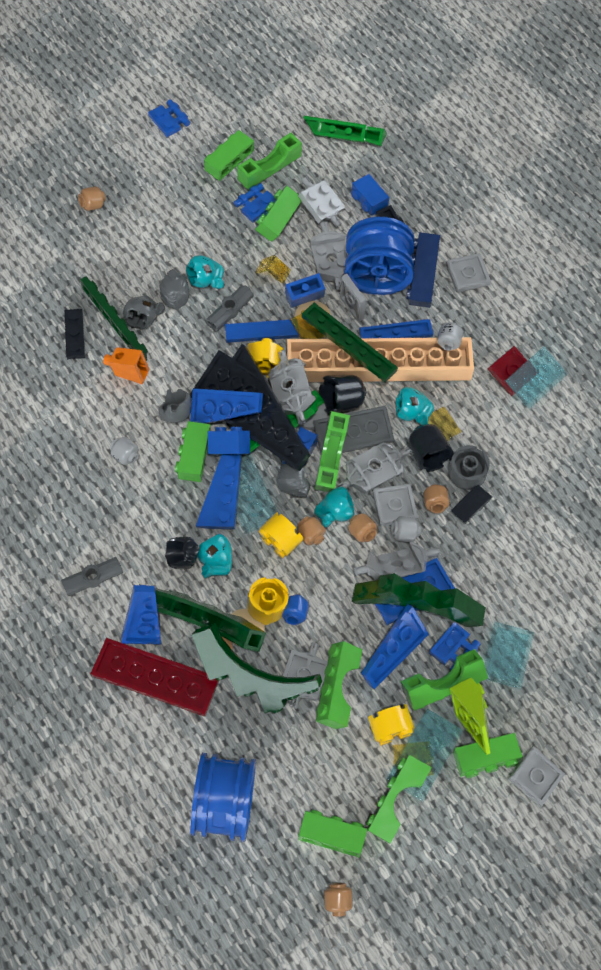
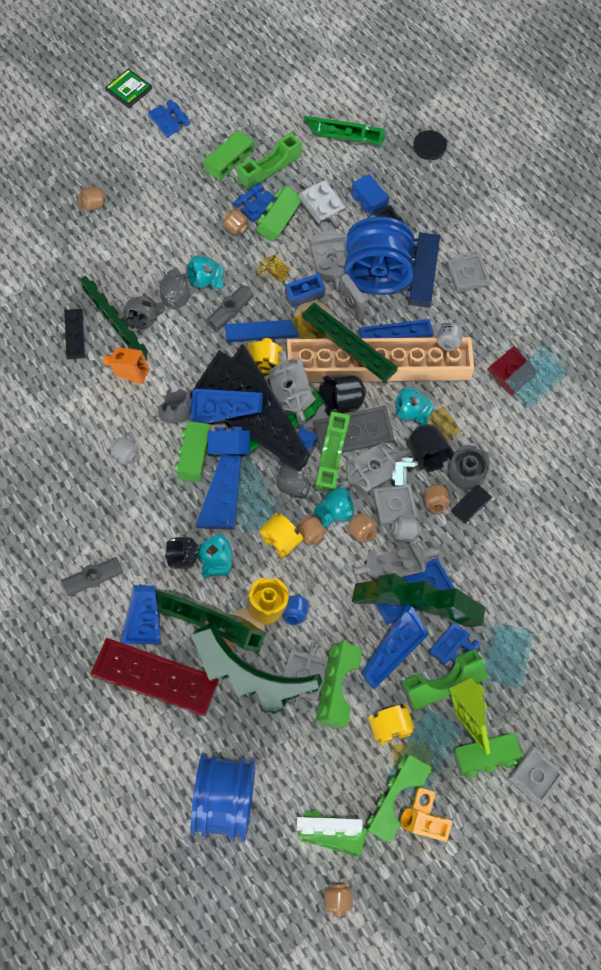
none -> tile [105,68,152,108]
none -> medium nougat head [222,209,249,235]
none -> white plate [297,817,363,836]
none -> light aqua bracket [392,457,418,486]
none -> light orange piece [401,787,453,842]
none -> black tile [413,130,447,160]

